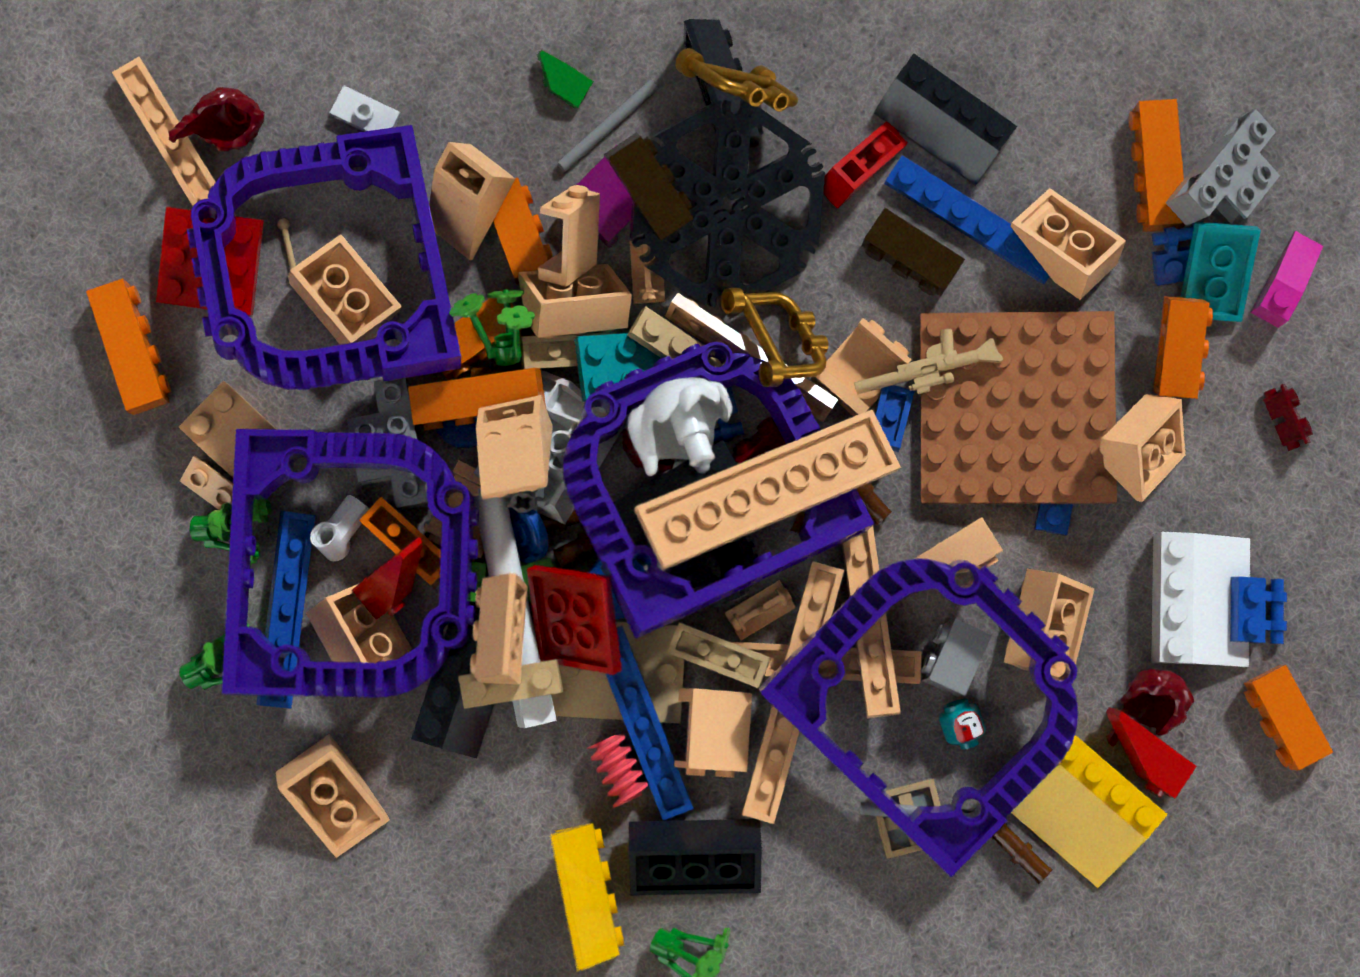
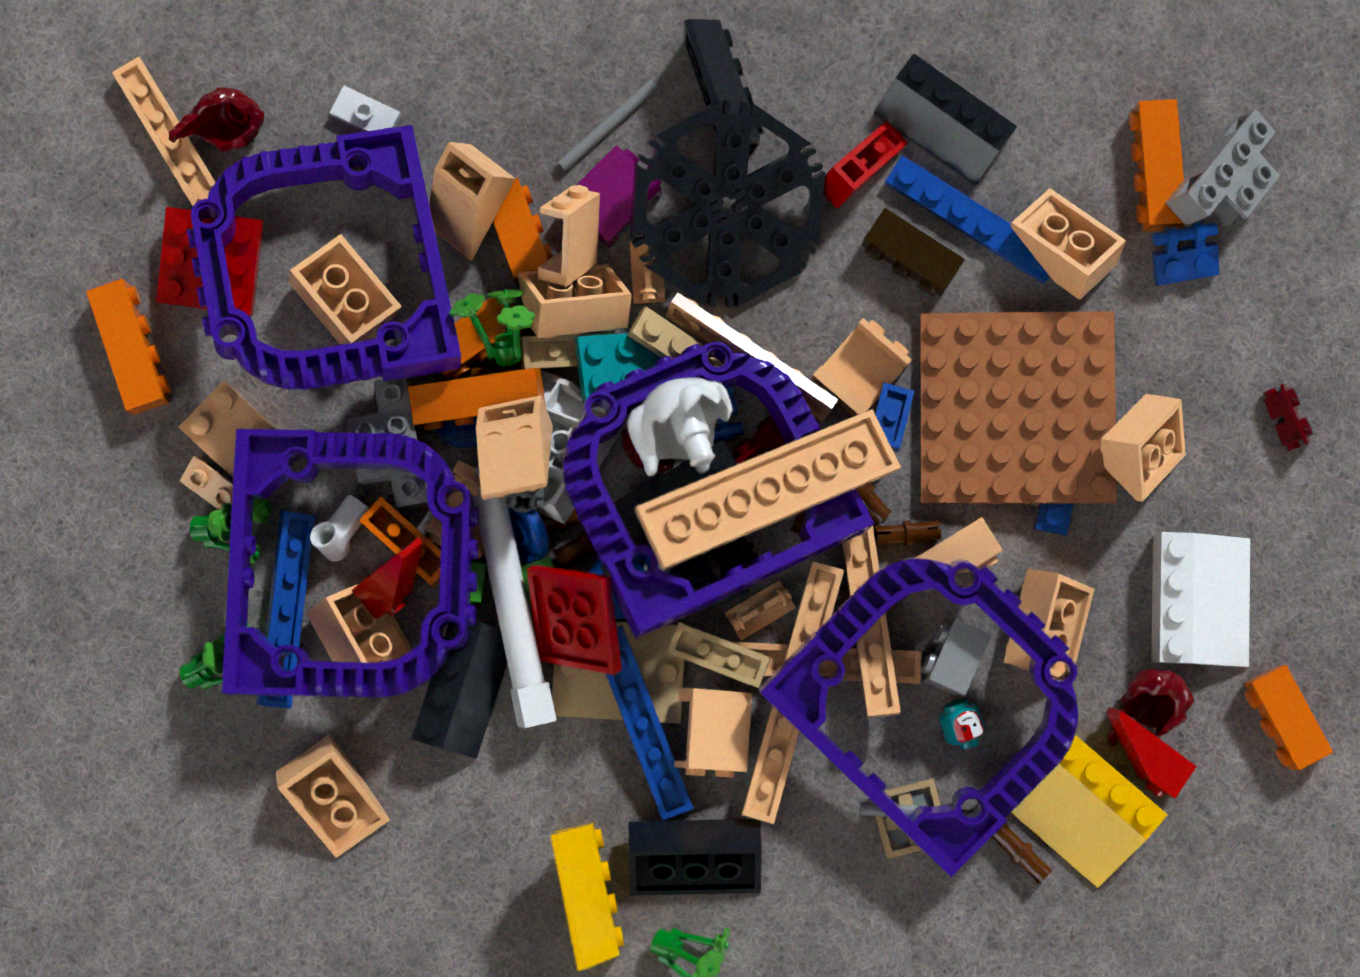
tan hinge [277,218,296,278] -> none
tan plate [458,659,563,709] -> none
light nougat slope [471,573,527,684] -> none
green slope [537,50,594,109] -> none
coral piece [586,734,648,808] -> none
dark brown brick [603,133,694,241] -> none
pearl gold bar [675,48,798,112] -> none
pearl gold bar [721,288,828,387] -> none
tan piece [854,329,1003,395] -> none
orange brick [1153,296,1213,399] -> none
teal plate [1181,222,1261,322] -> none
blue plate [1230,576,1287,644] -> none
dark pink slope [1250,231,1323,328] -> none
none -> reddish brown pin [874,520,941,547]

